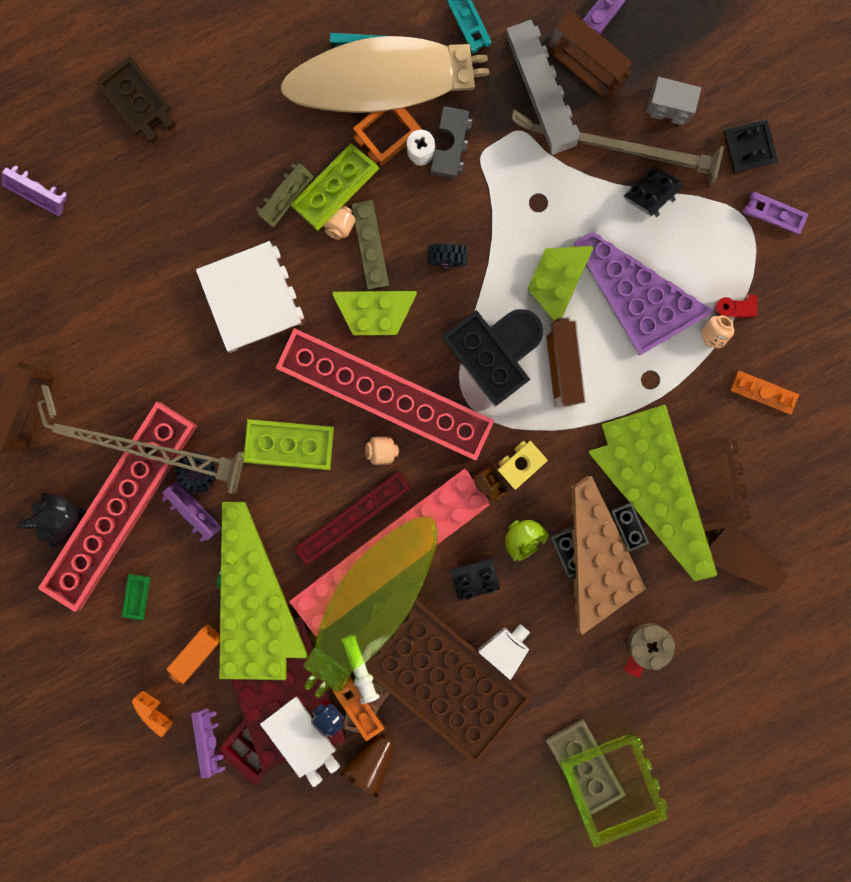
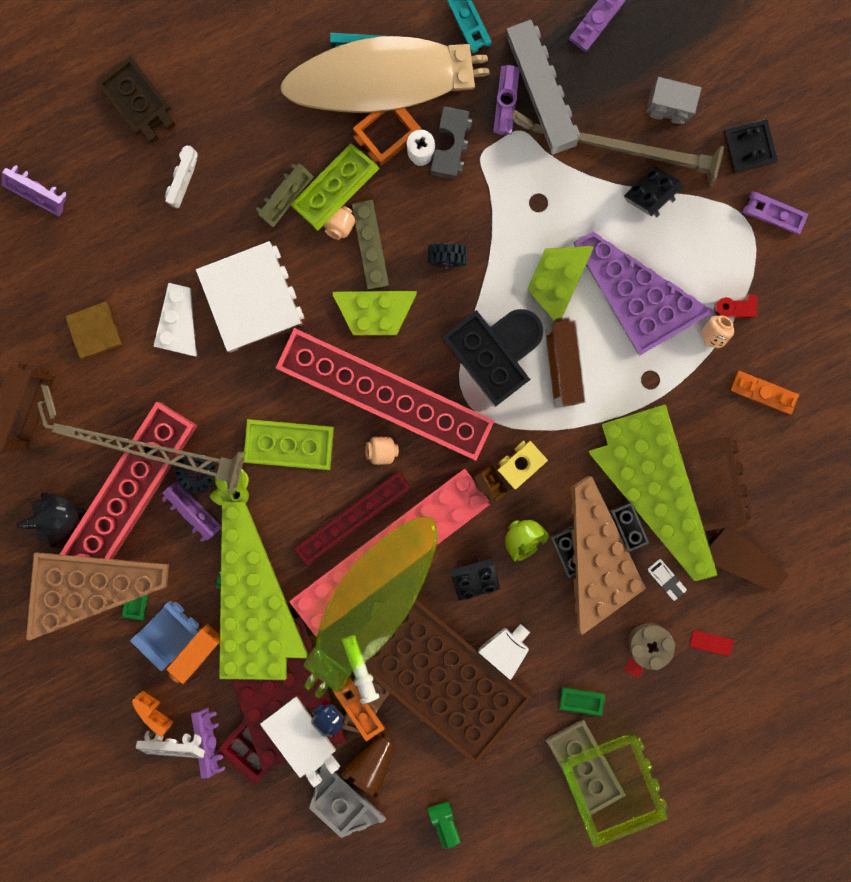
reddish brown window [548,10,633,101] -> none
none -> medium nougat wing [26,552,169,640]
none -> pearl gold slope [66,301,122,360]
none -> medium blue panel [130,601,200,671]
none -> white plate [136,731,205,758]
none -> white wing [154,283,197,357]
none -> white hinge [165,145,198,209]
none -> lime plate [209,469,249,506]
none -> light grey wing [309,763,386,838]
none -> green piece [428,801,461,849]
none -> medium lavender piece [493,65,520,135]
none -> green tile [558,687,605,716]
none -> sticker [648,559,687,601]
none -> red sticker [690,630,734,656]

